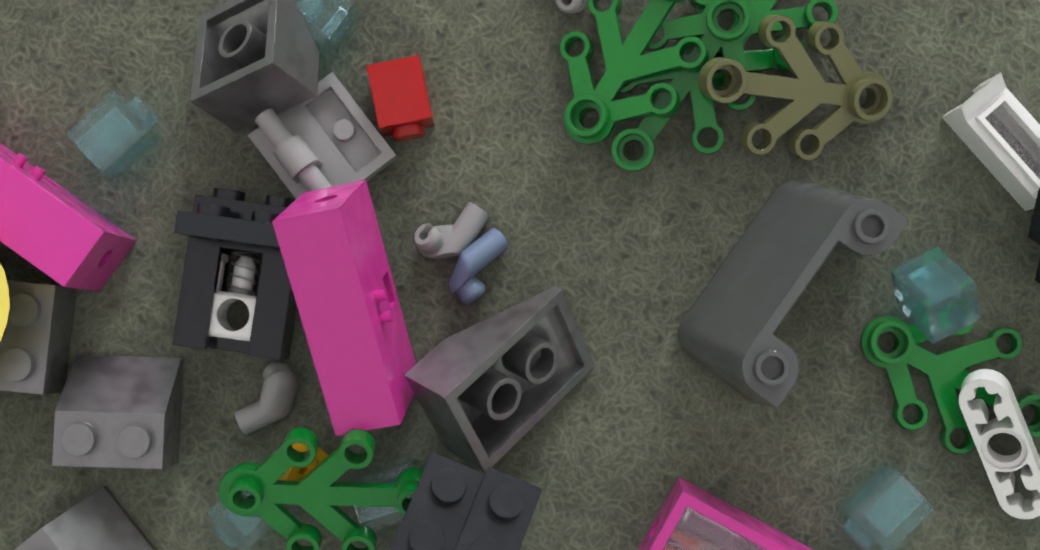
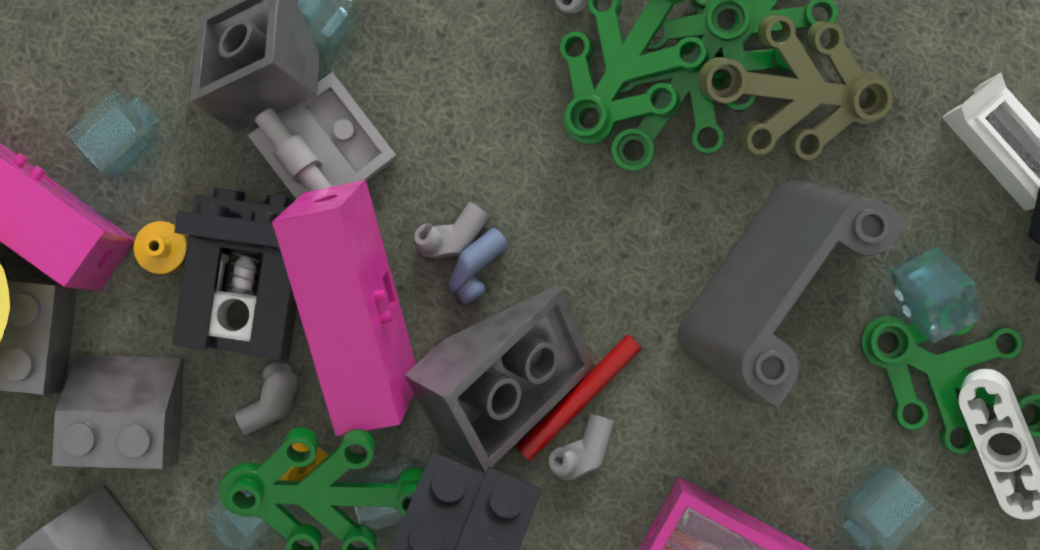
red brick [366,55,435,142] -> none
none -> yellow tile [134,221,189,275]
none -> red bar [516,334,642,461]
none -> light grey arm [548,413,615,480]

